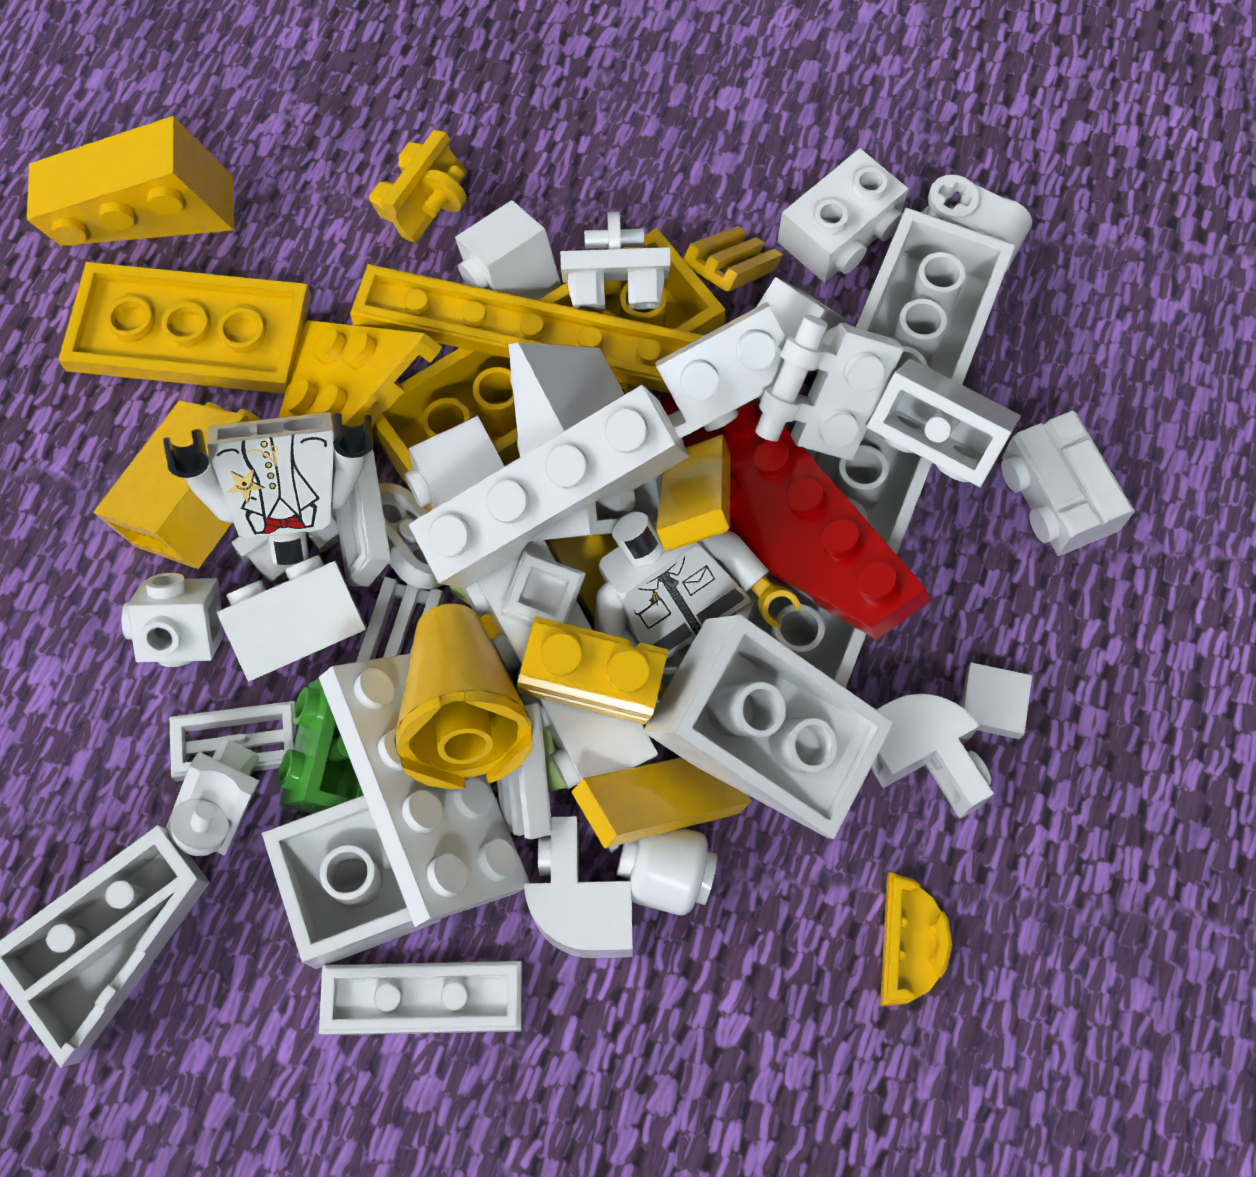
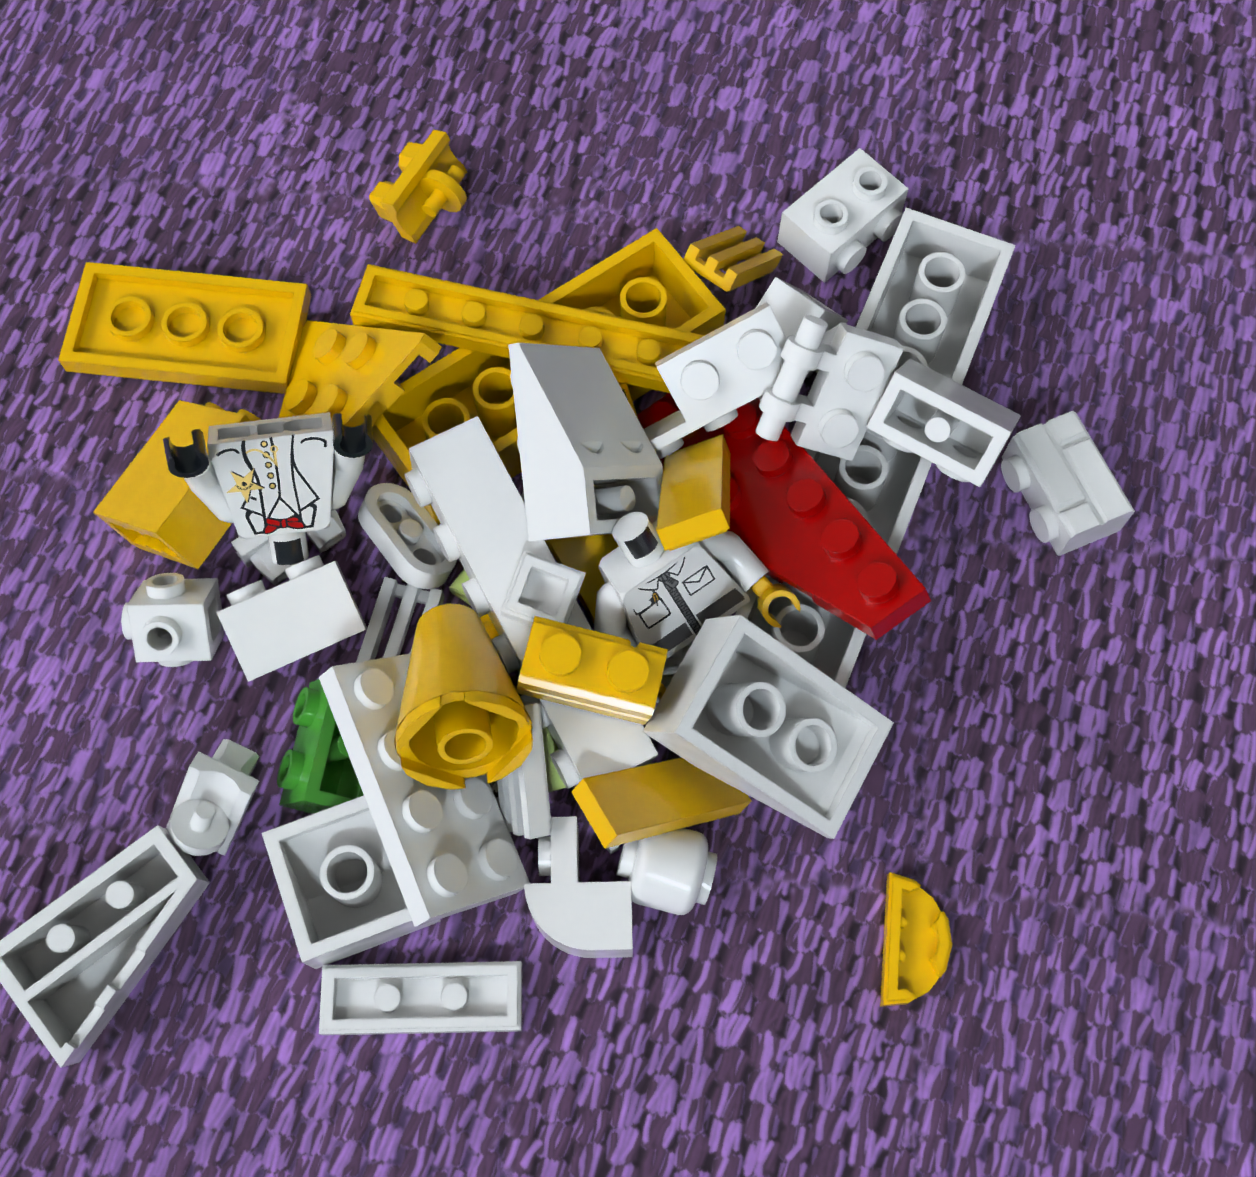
yellow wedge [27,116,234,246] -> none
white tile [169,701,298,782] -> none
white tile [335,450,391,587] -> none
white arch [408,385,690,588] -> none
white brick [455,200,561,300] -> none
white hips [560,212,671,311] -> none
white brick [871,694,994,819] -> none
white piece [921,175,1032,271] -> none
white tile [961,663,1032,739] -> none

